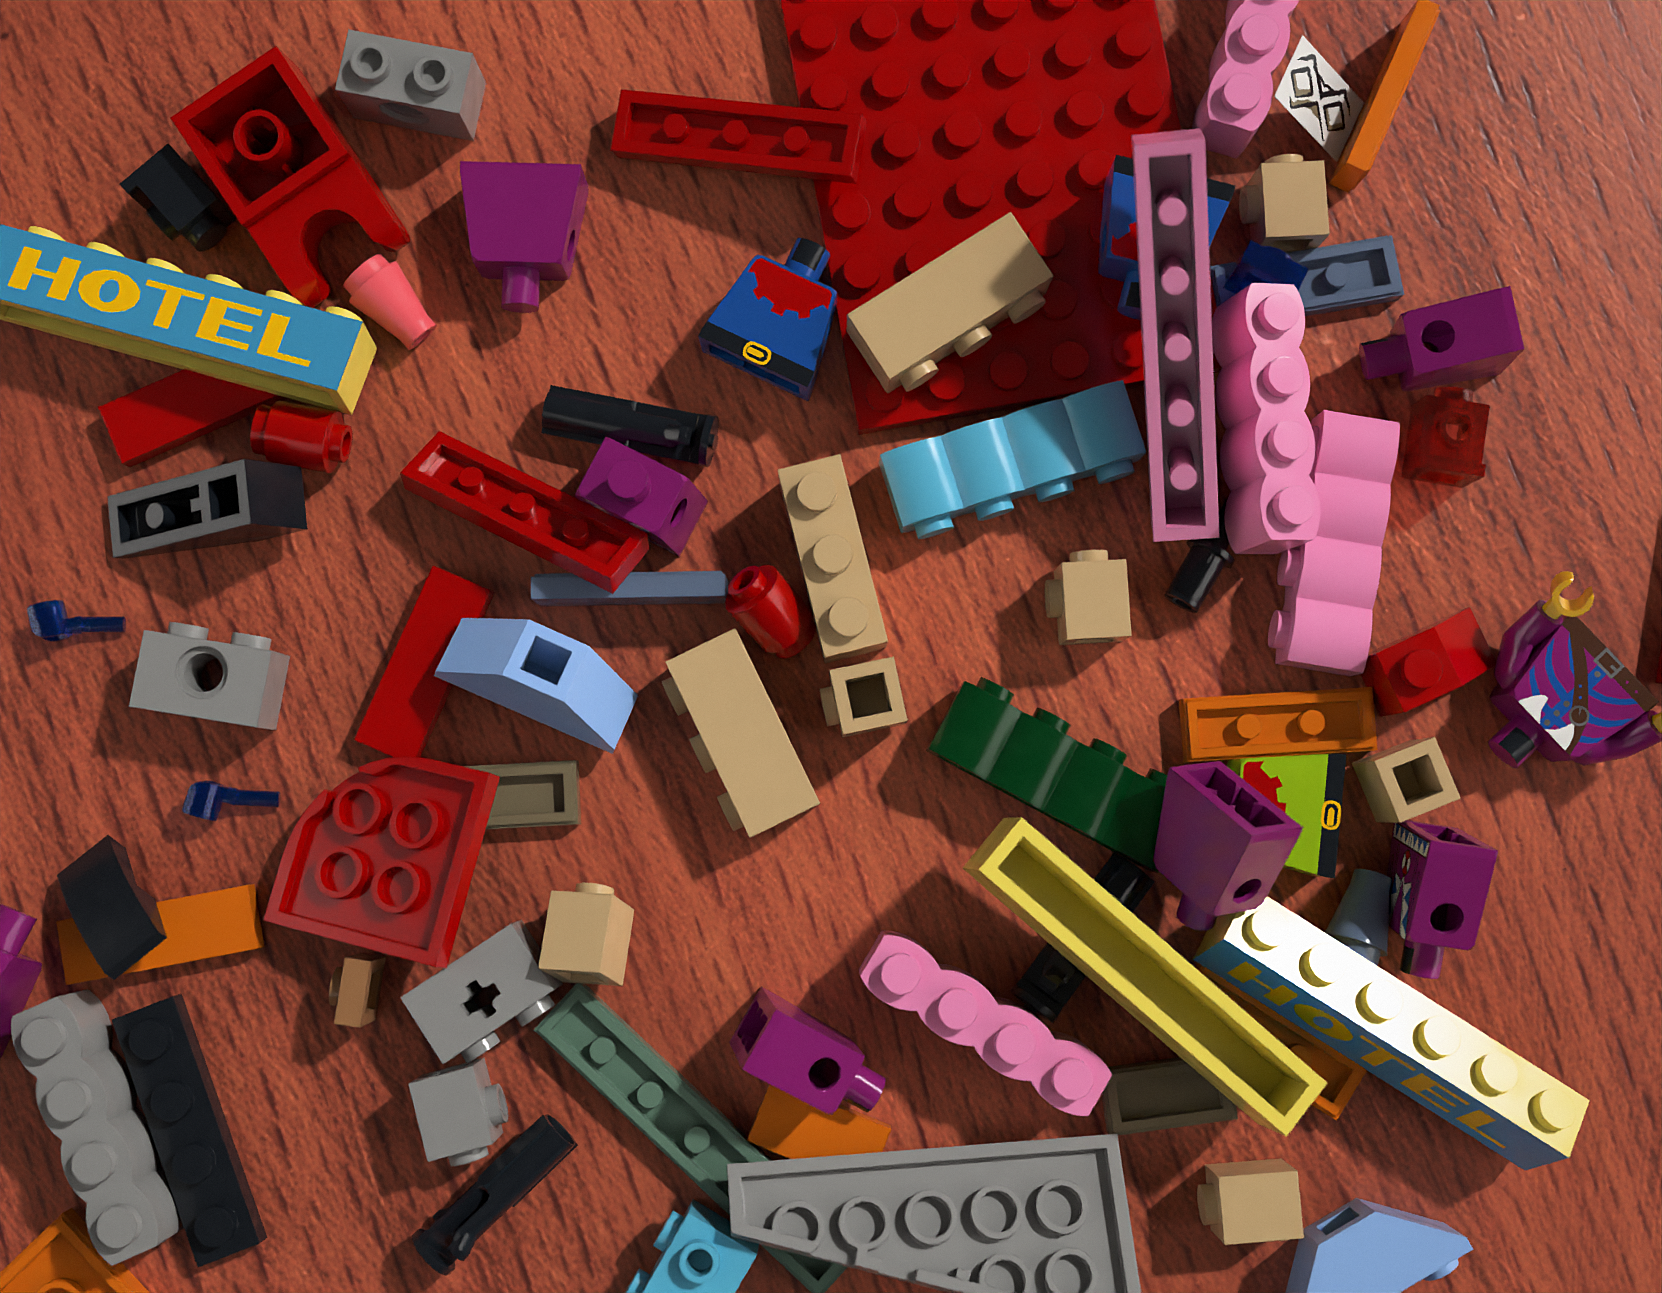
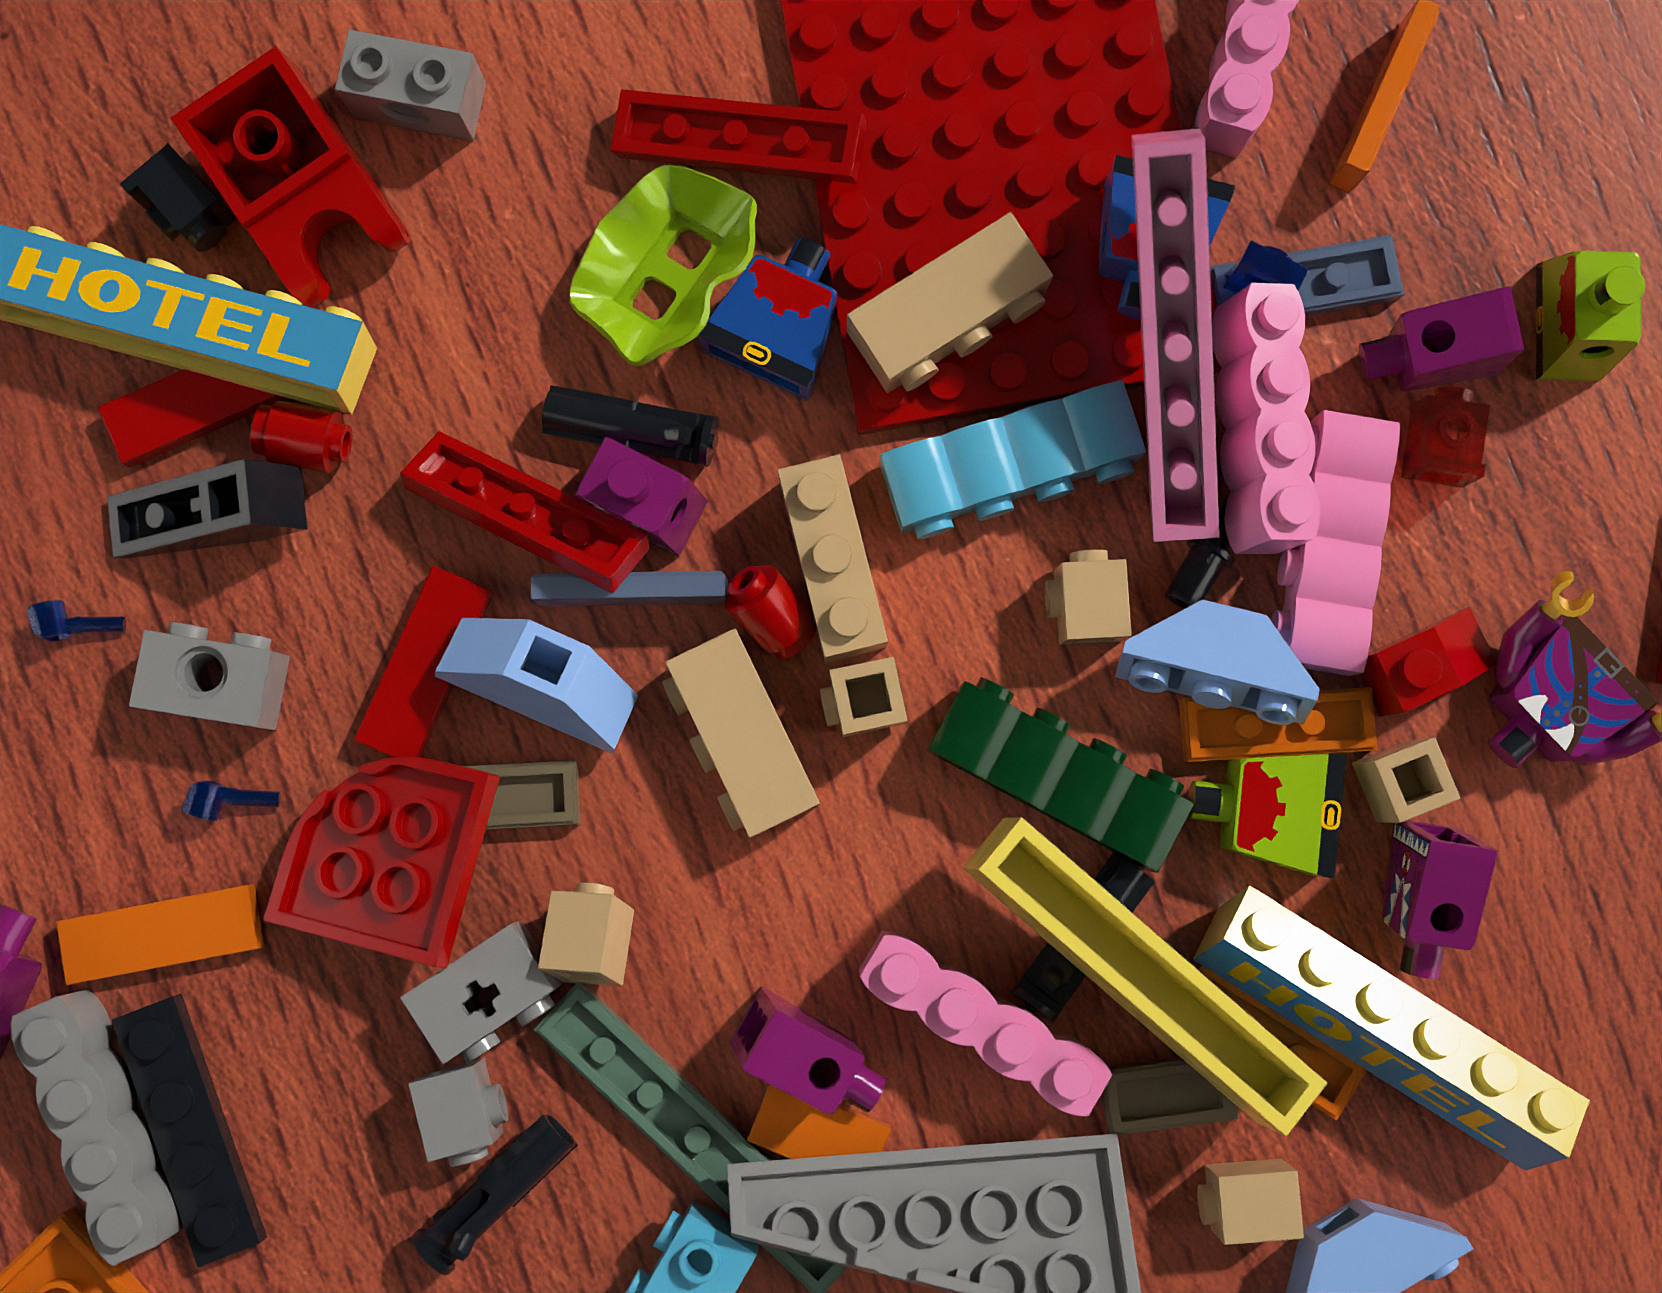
black slope [57,835,167,980] -> none
medium nougat plate [329,953,386,1028] -> none
coral cone [343,254,437,350] -> none
magenta torso [460,161,588,313] -> none
magenta torso [1154,761,1303,931] -> none
tan brick [1239,154,1330,256] -> none
white sticker [1274,35,1364,162] -> none
sand blue cone [1324,869,1392,966] -> none
none -> lime piece [569,165,757,366]
none -> light blue slope [1115,599,1320,725]
none -> lime torso [1536,251,1645,382]

